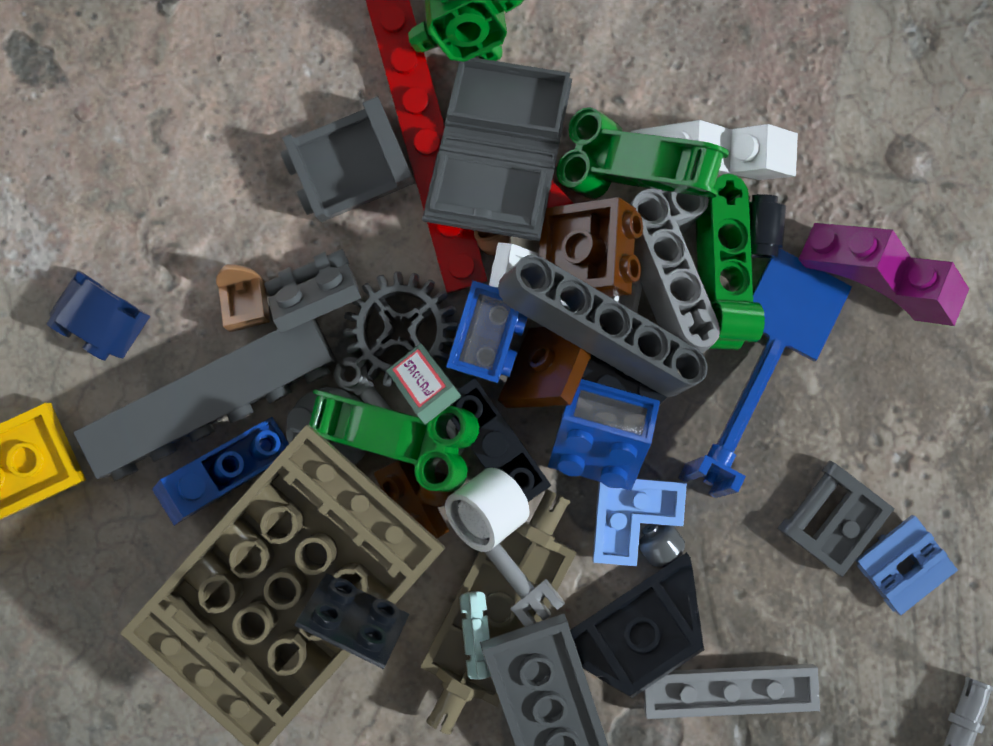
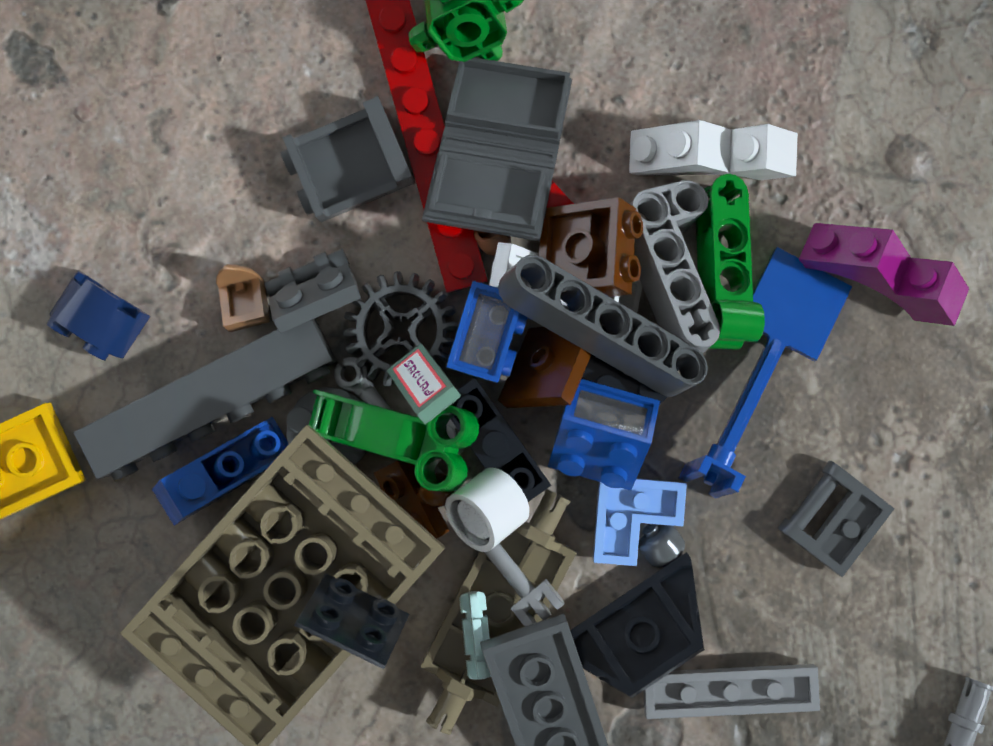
green piece [556,107,729,199] -> none
black brick [749,194,786,258] -> none
medium blue piece [855,515,958,616] -> none

